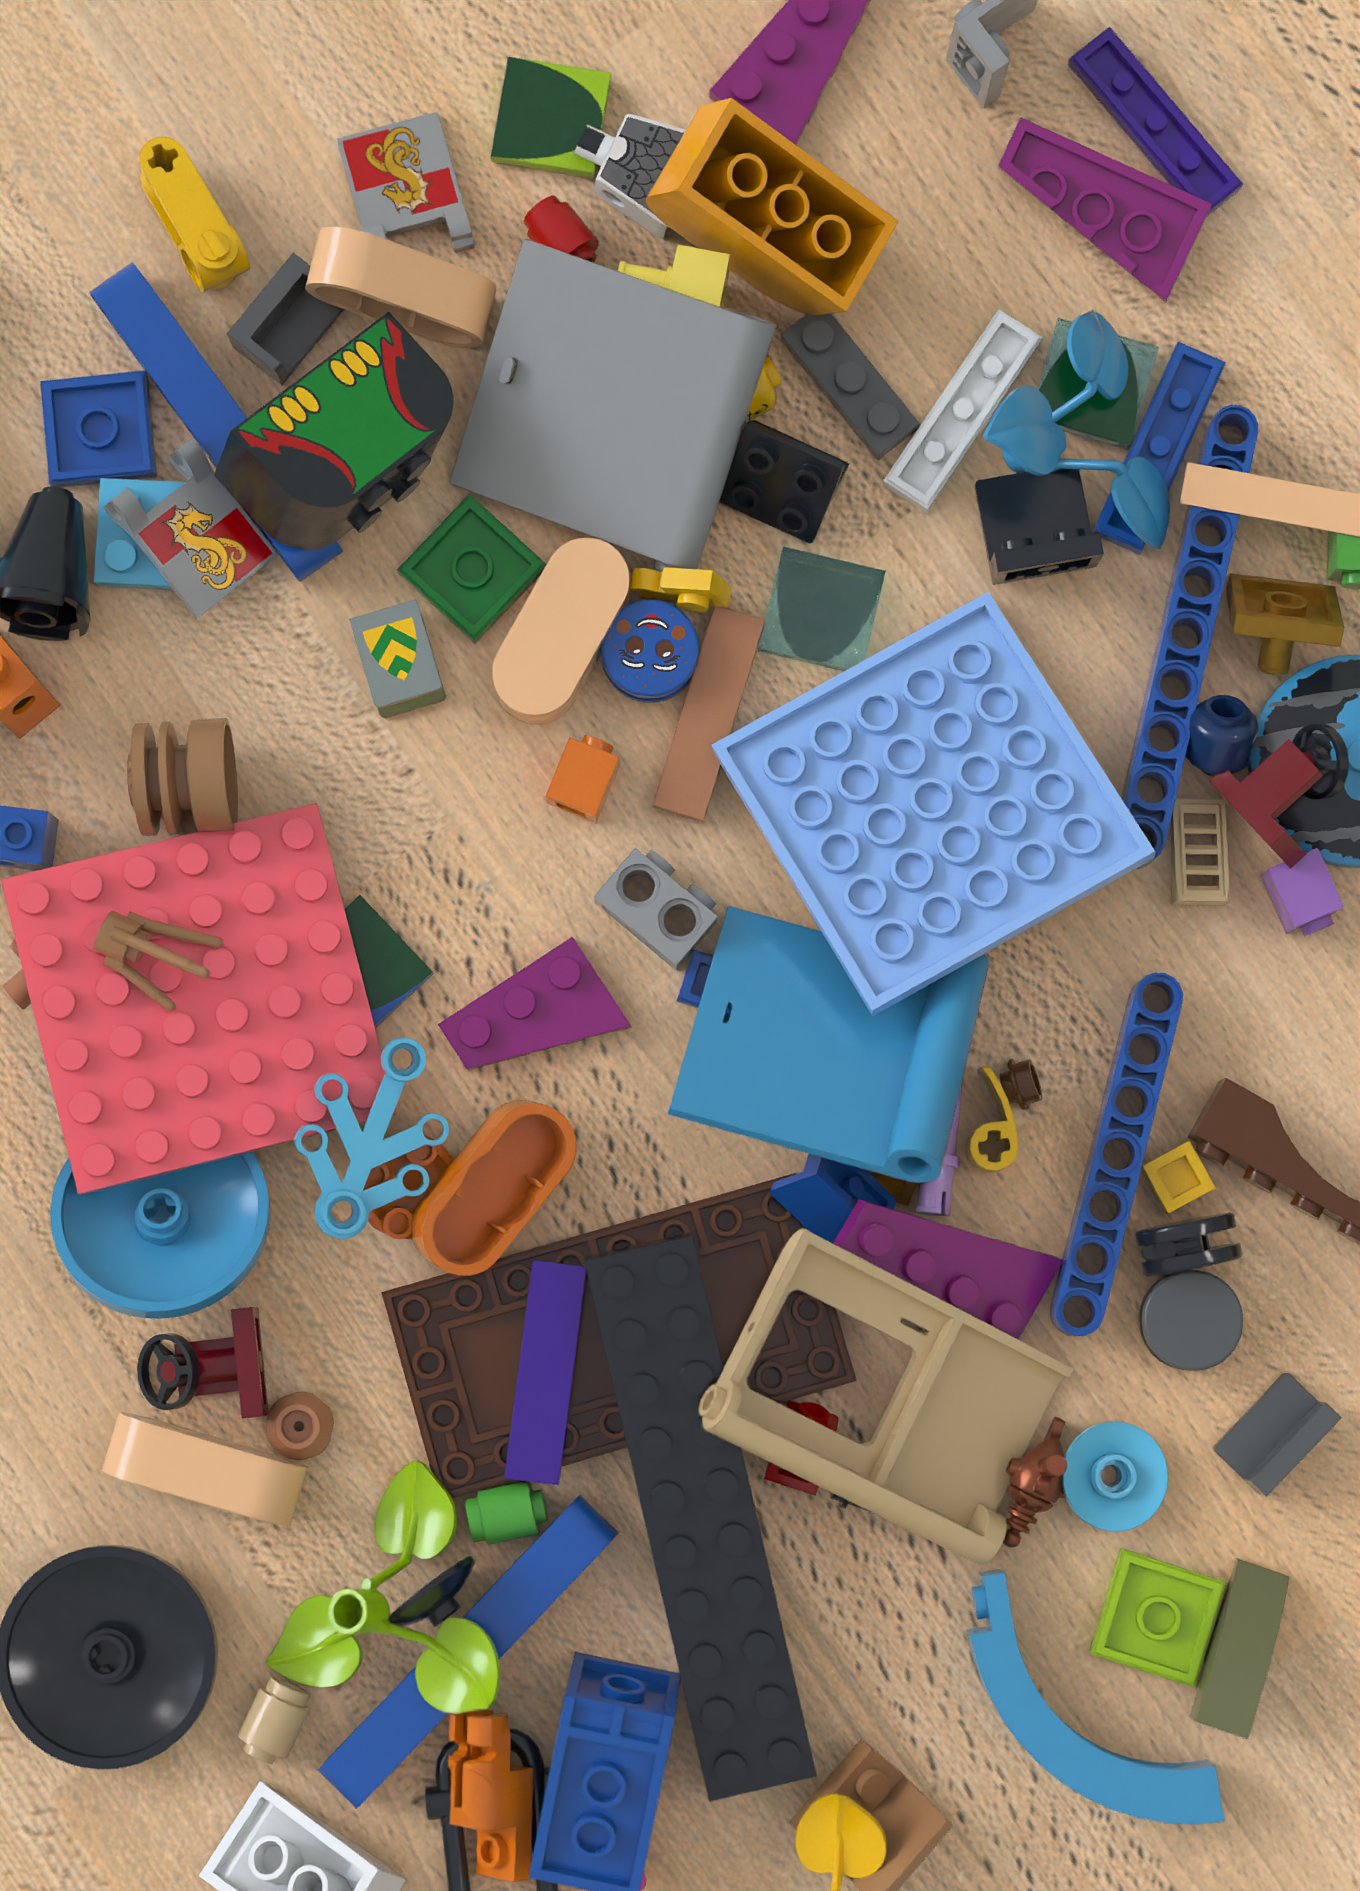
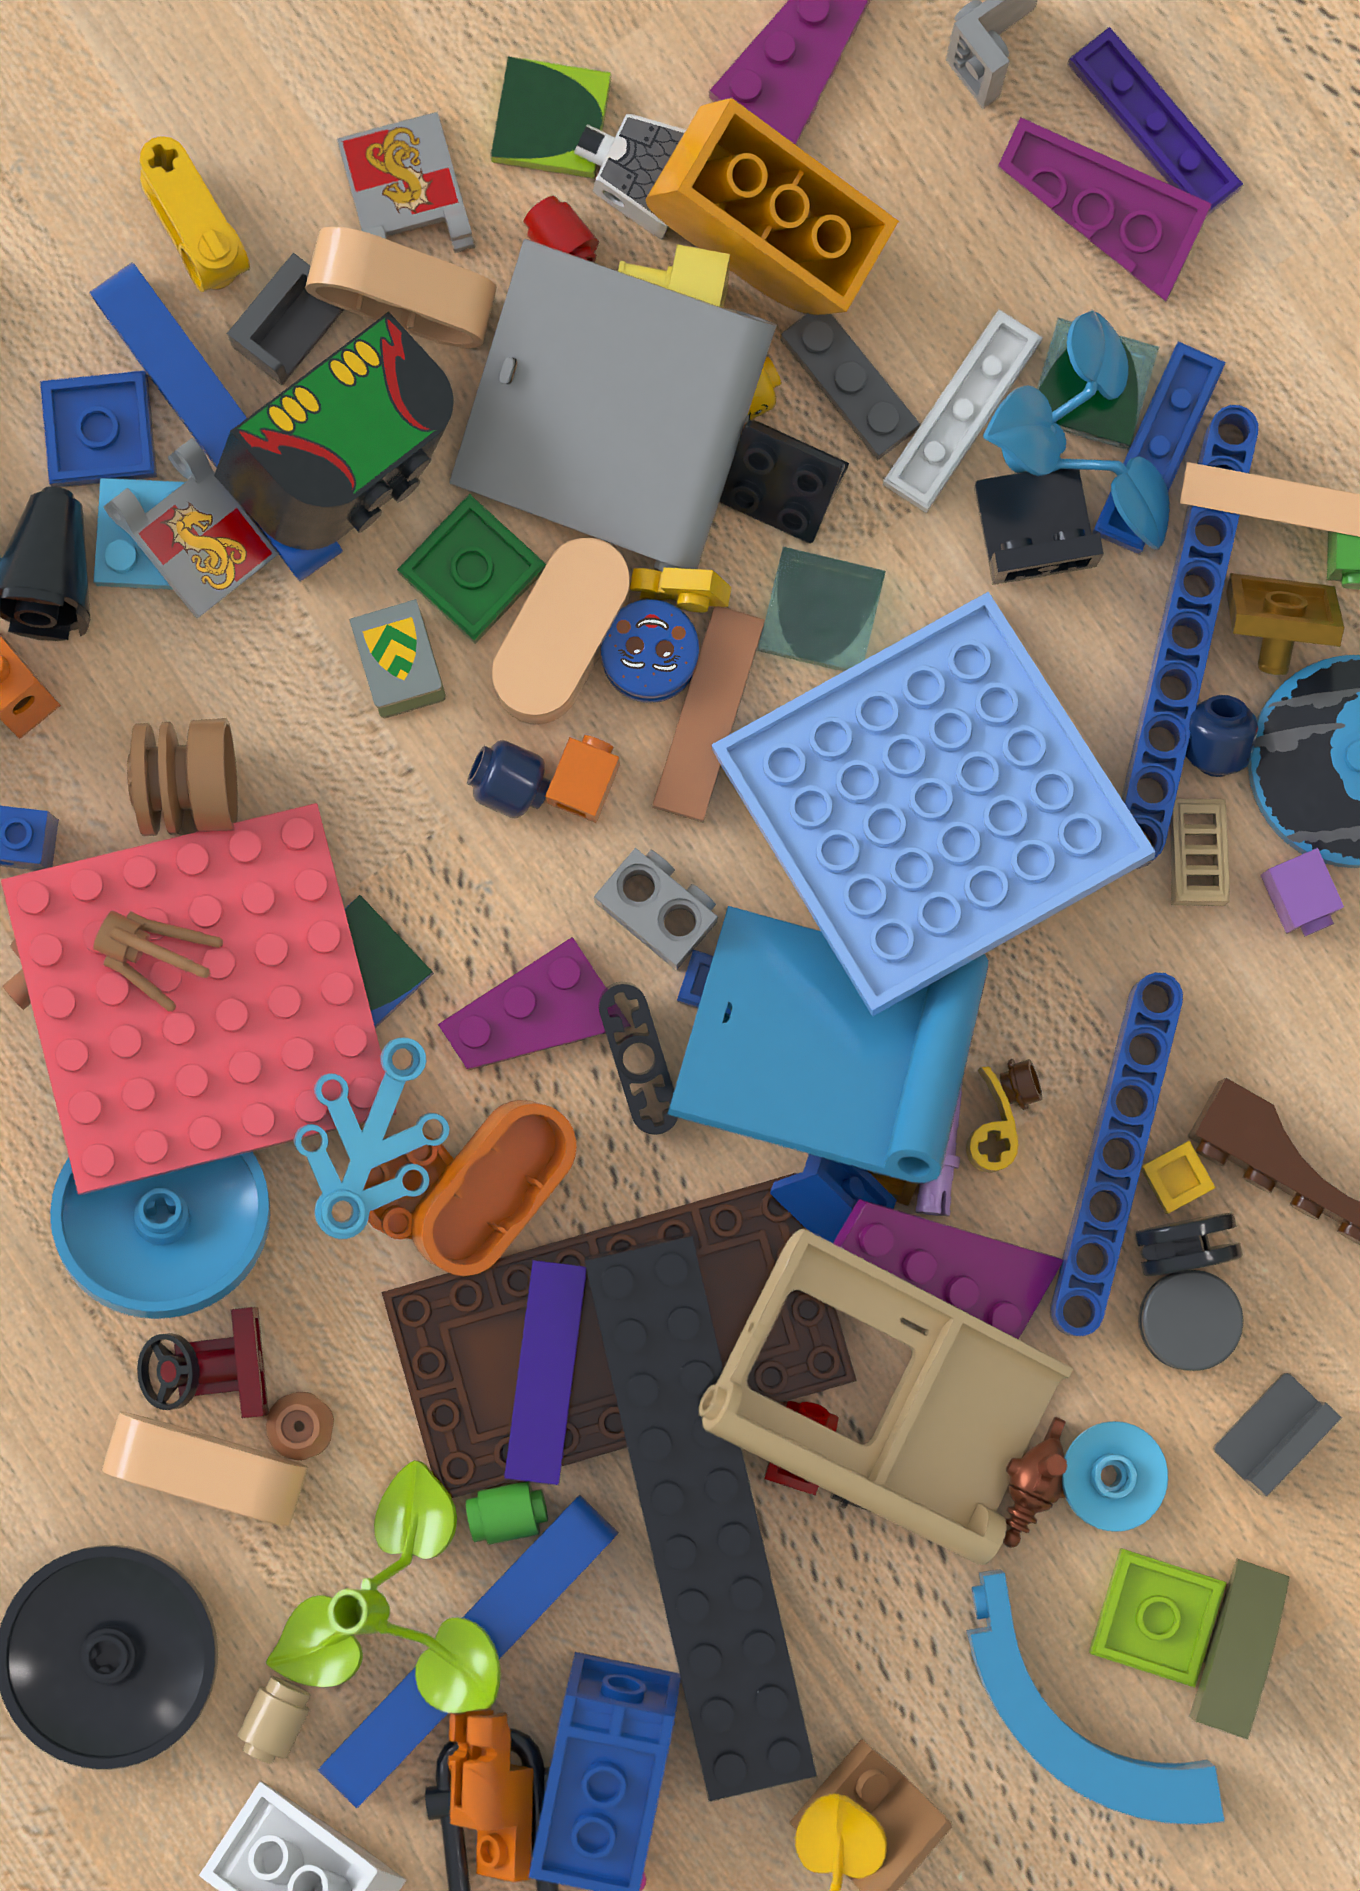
black dish [388,1556,476,1627] -> none
dark red piece [1209,724,1349,869] -> none
none -> dark blue head [467,740,551,819]
none -> black beam [598,982,678,1135]

